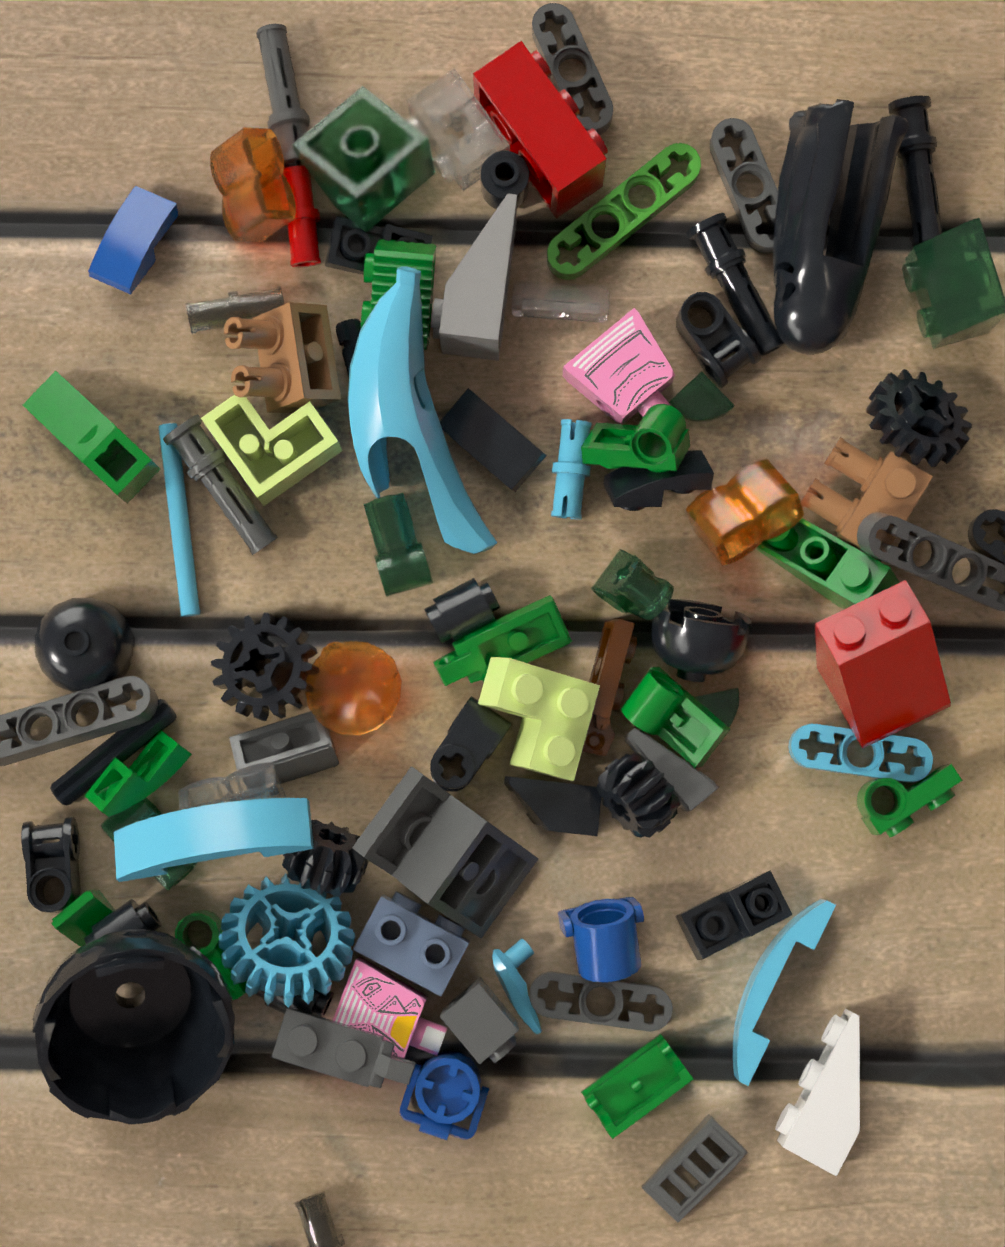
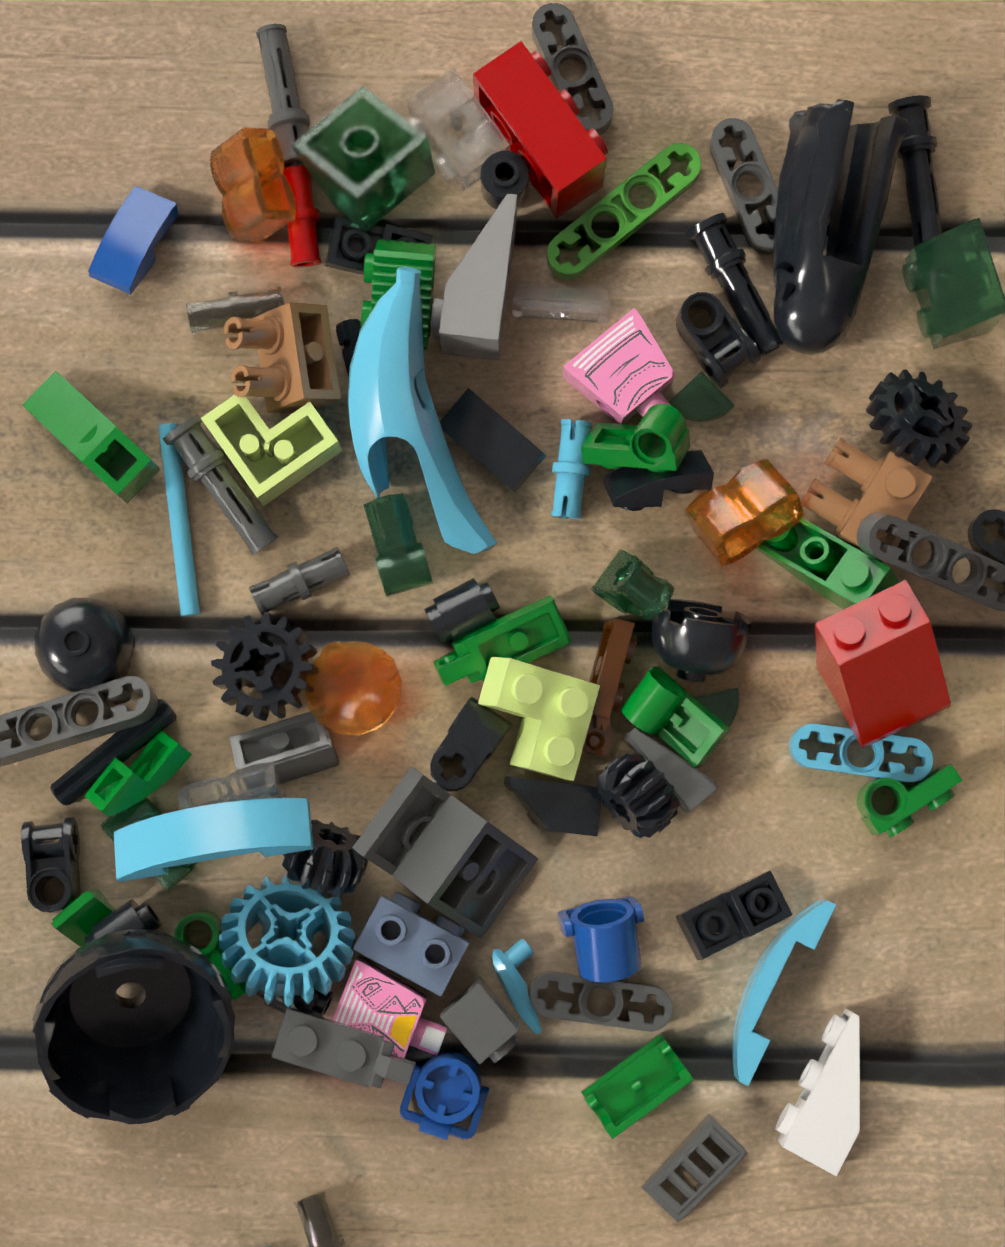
none -> dark grey pin [249,547,350,615]

